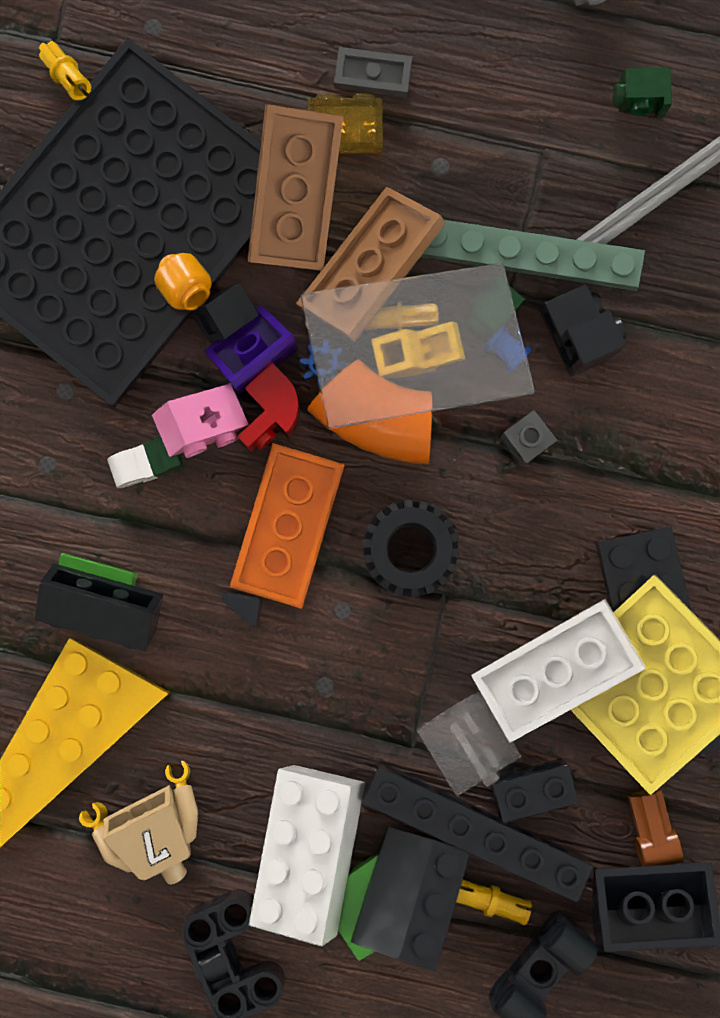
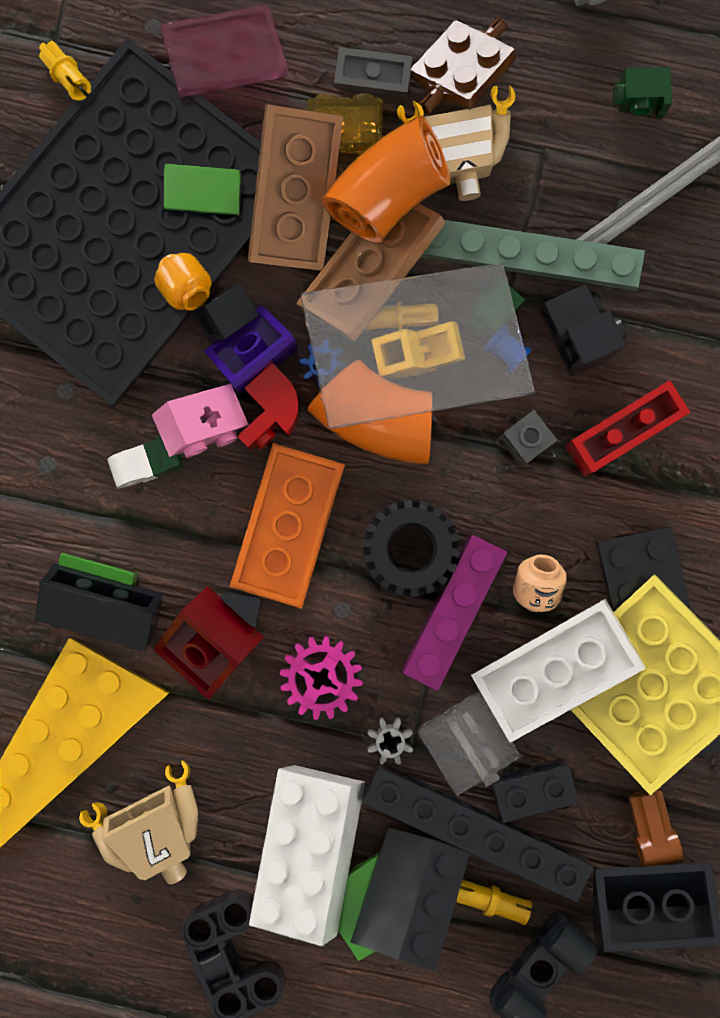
none -> dark red slope [153,586,264,700]
none -> clear pink tile [160,4,288,98]
none -> bright green slope [164,164,243,216]
none -> dark pink gear [280,636,363,720]
none -> orange brick [322,115,451,243]
none -> light grey gear [368,717,413,765]
none -> torso [397,85,516,201]
none -> magenta brick [402,535,507,691]
none -> plate [410,17,516,115]
none -> light nougat head [513,555,567,612]
none -> red brick [564,380,691,477]

